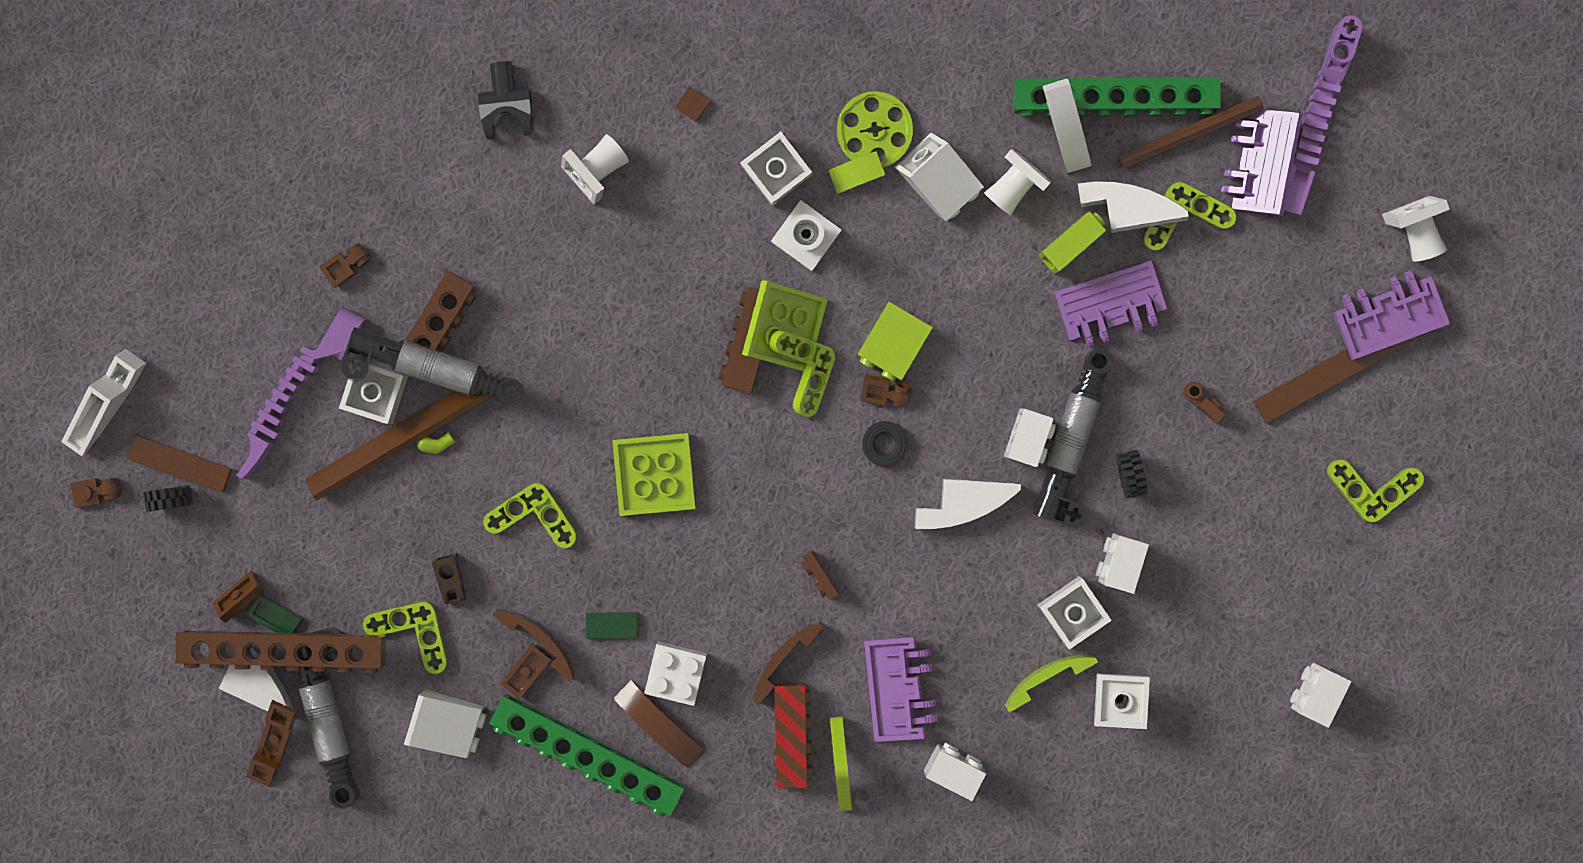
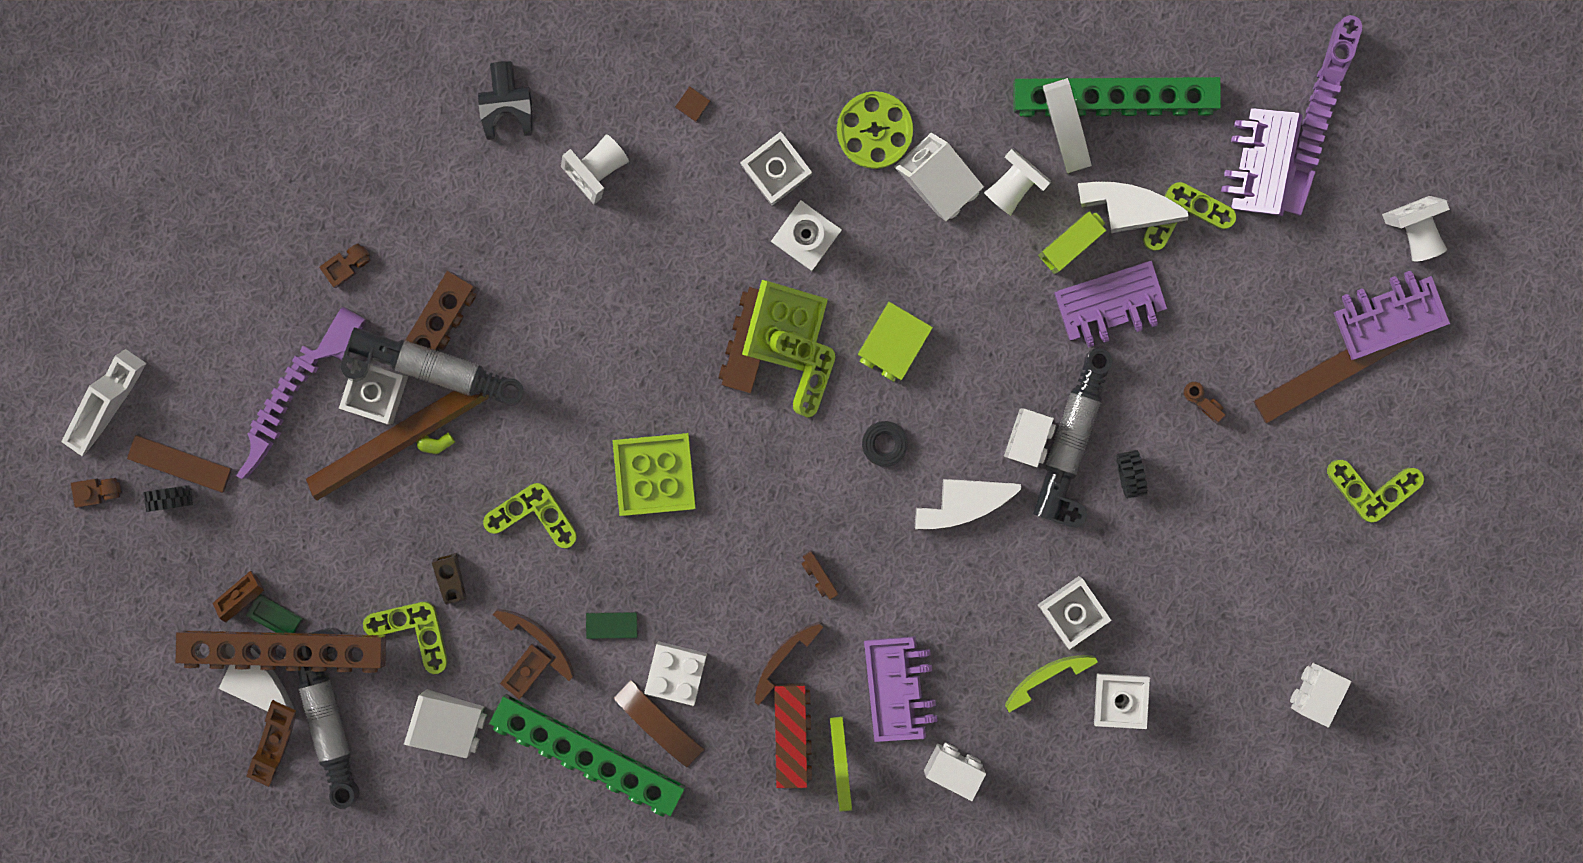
lime slope [828,151,885,194] -> none
reddish brown plate [860,375,911,406] -> none
white brick [1096,533,1149,594] -> none
reddish brown axle [1118,96,1263,169] -> none

